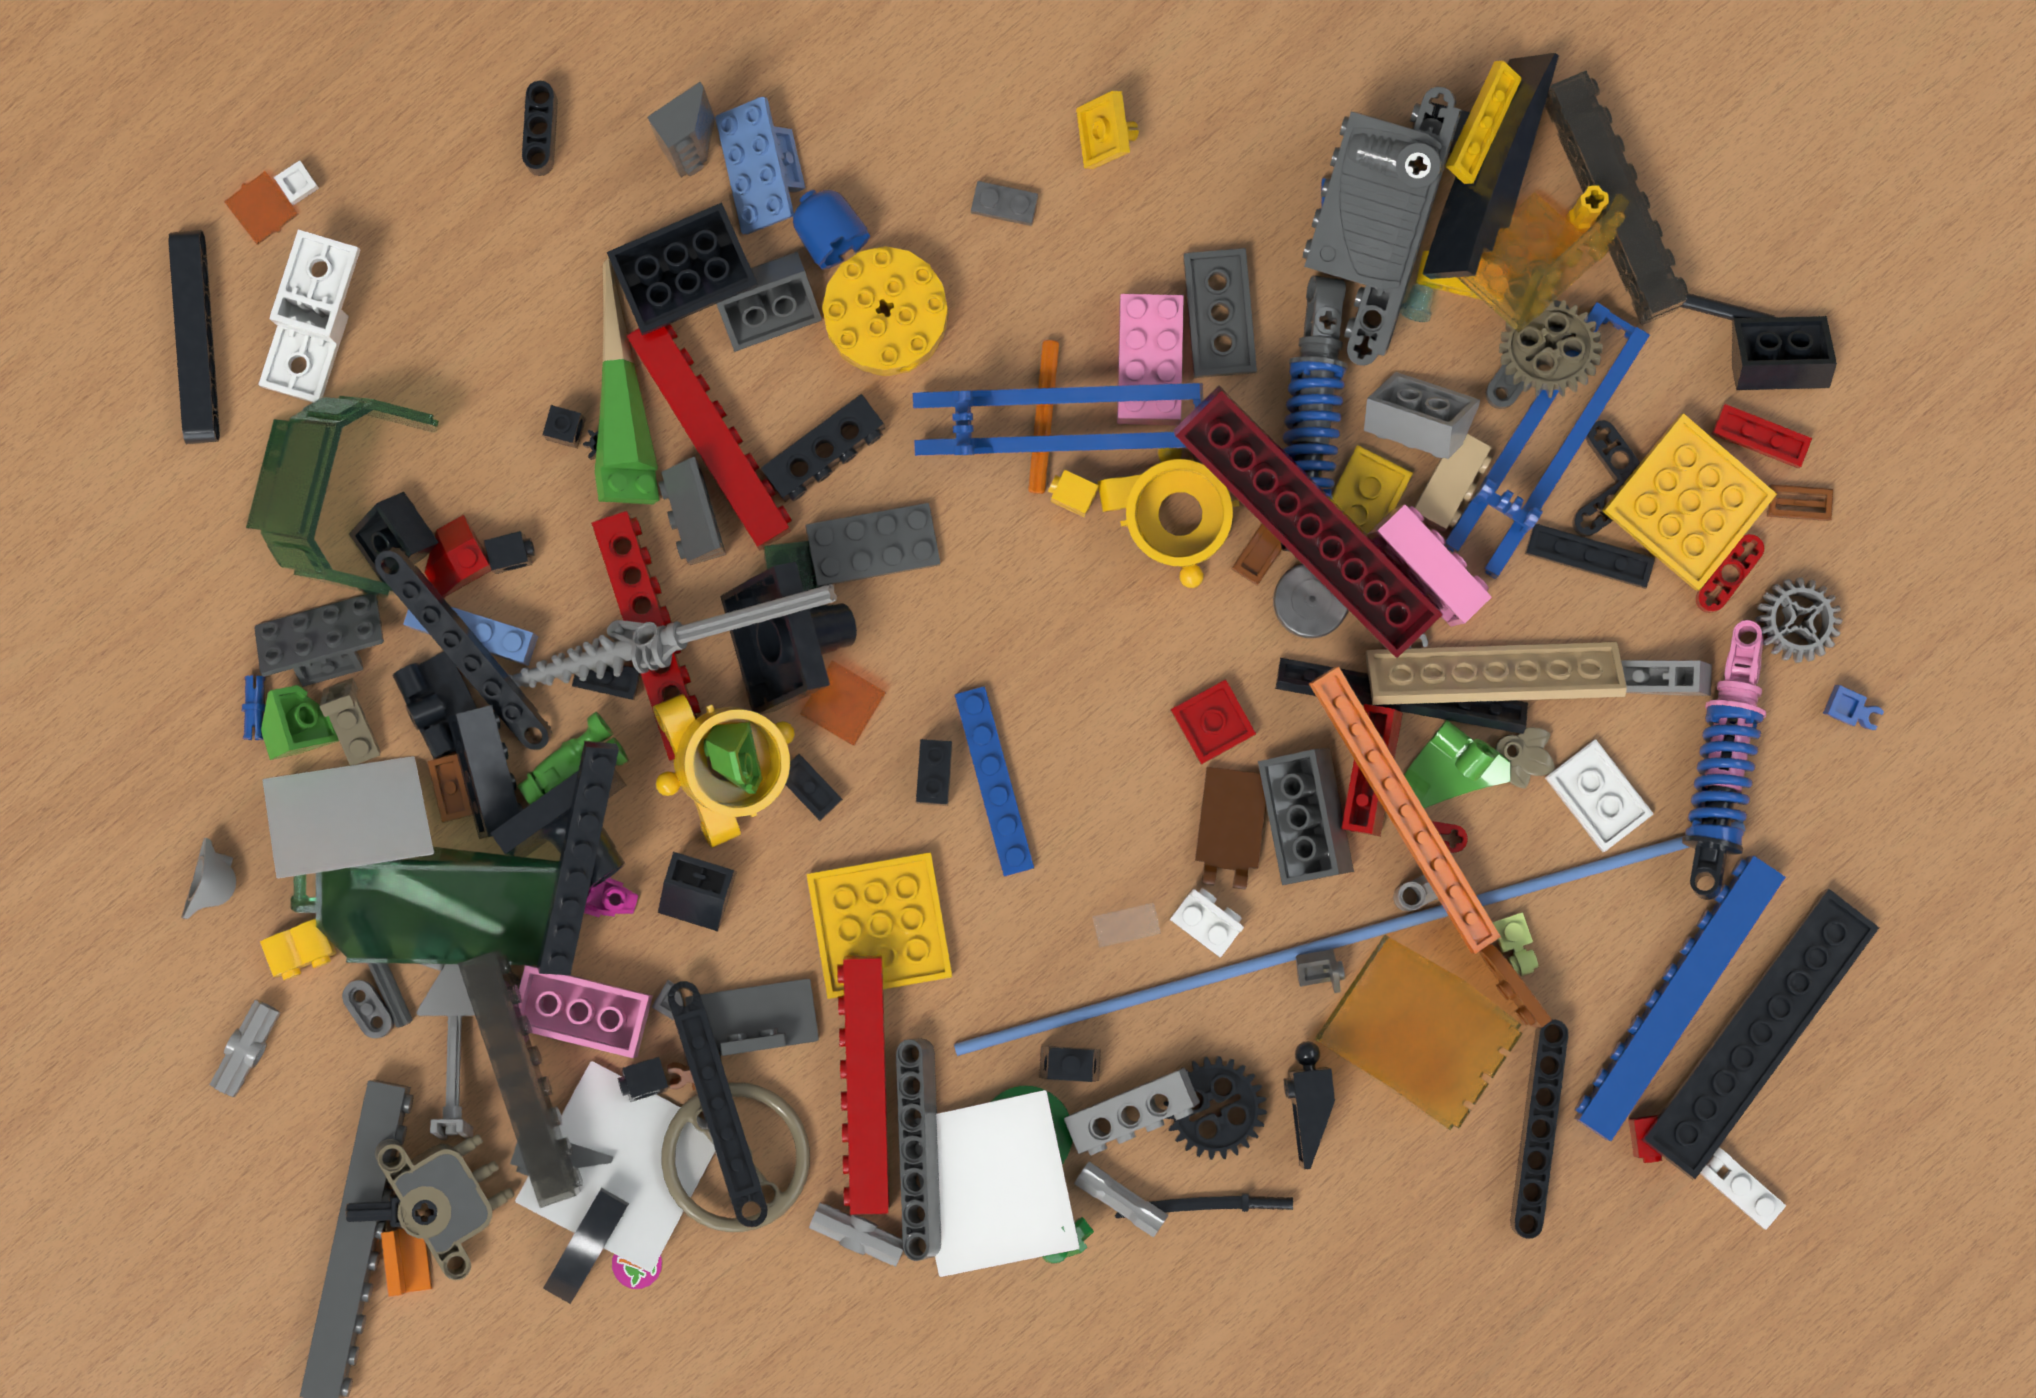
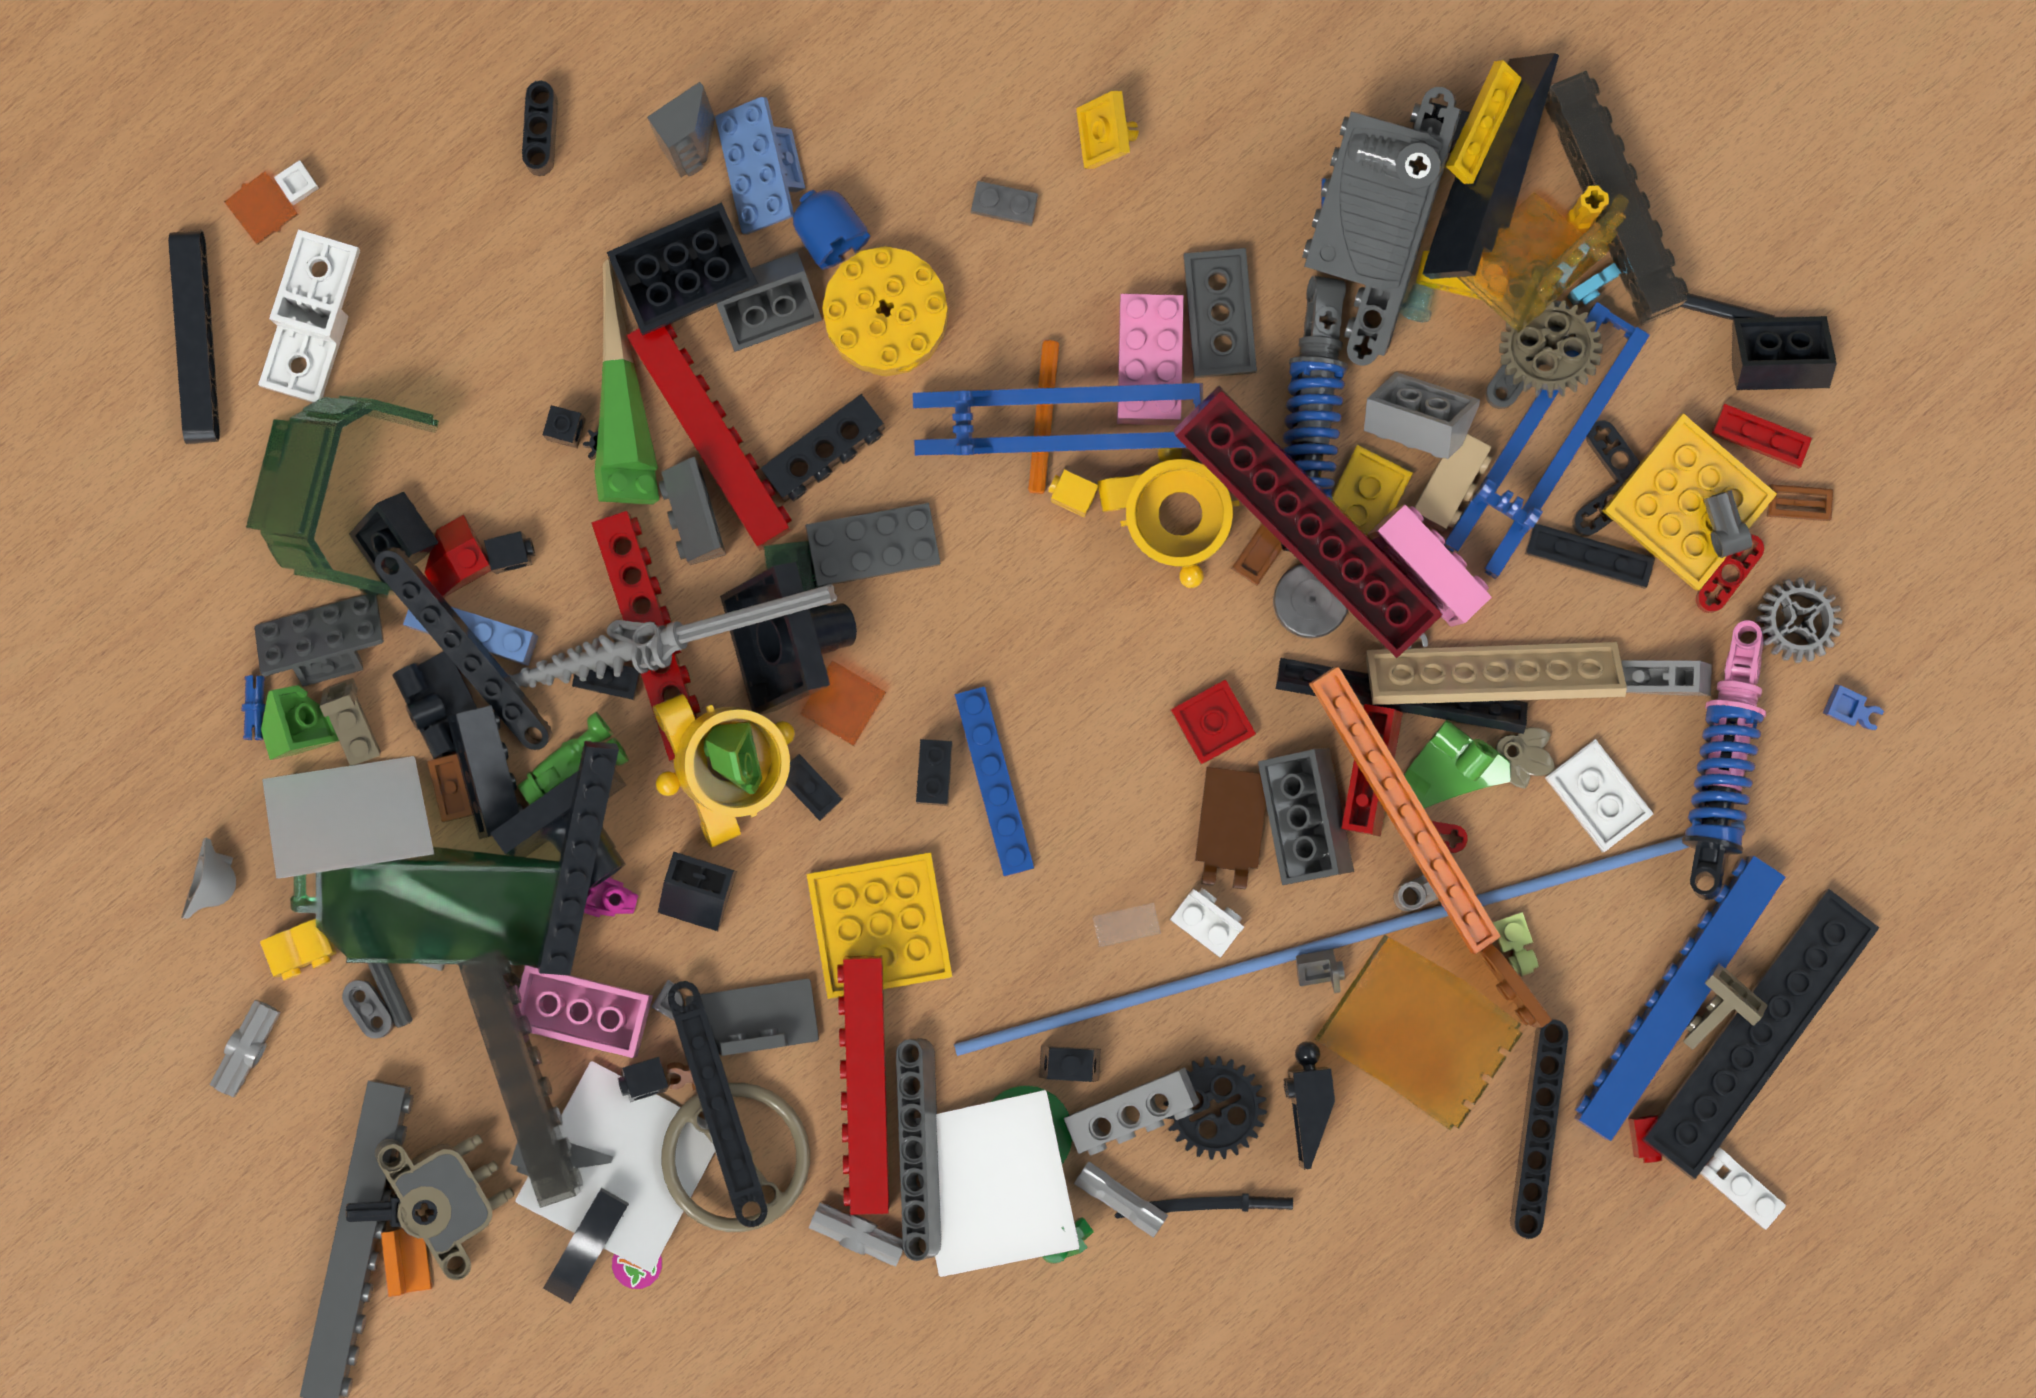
light grey piece [416,949,493,1140] -> none
none -> medium azure plate [1567,263,1621,306]
none -> dark tan bracket [1683,963,1768,1050]
none -> dark grey piece [1704,490,1752,558]

